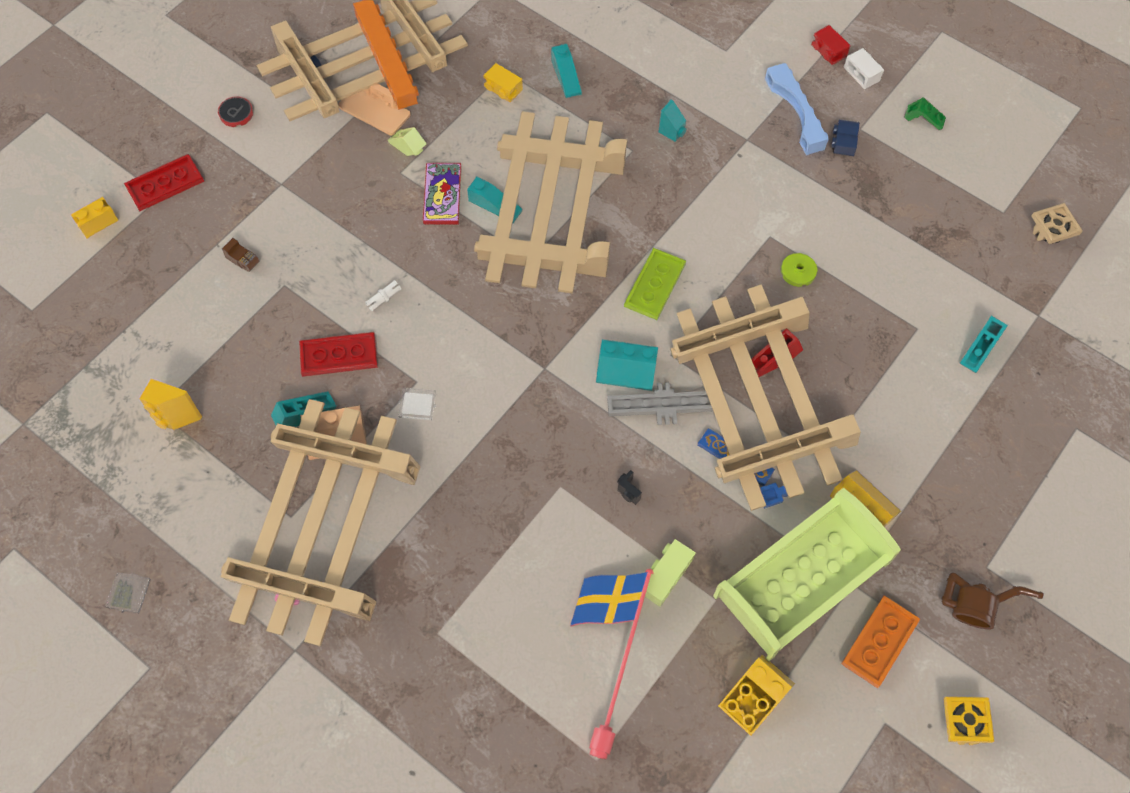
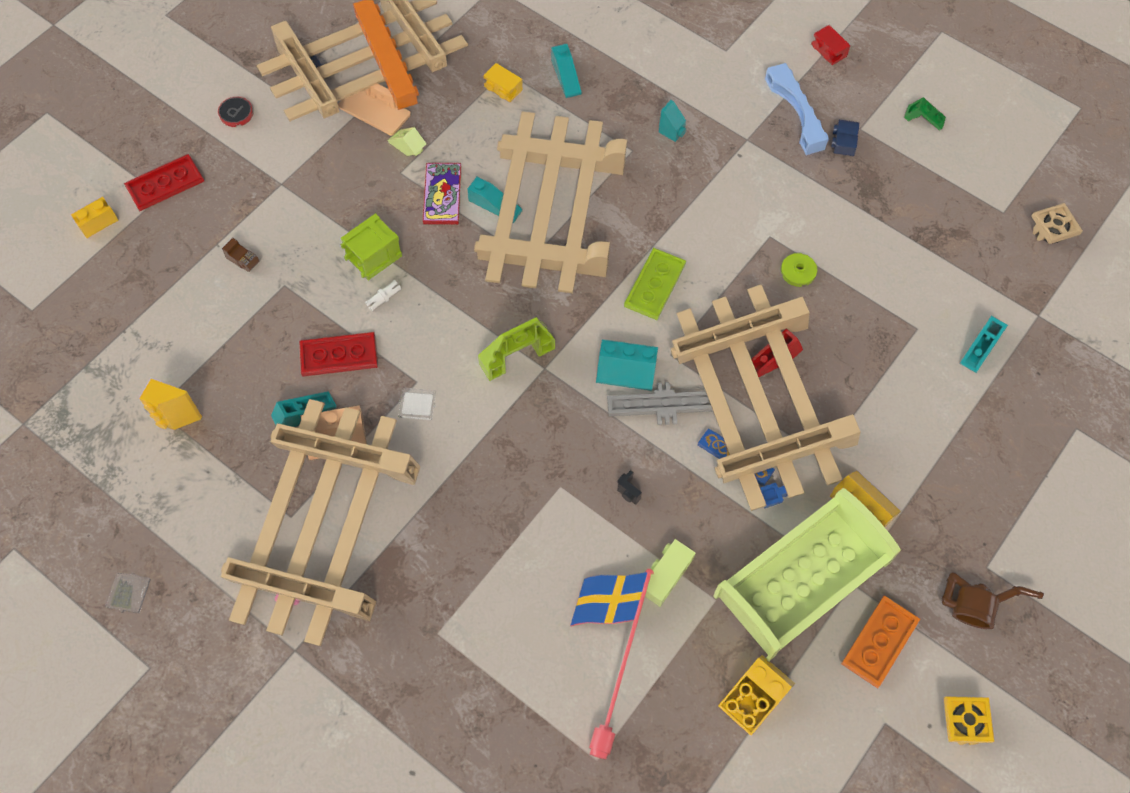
white brick [844,48,884,89] -> none
none -> lime container [340,213,402,281]
none -> lime wedge [478,317,555,381]

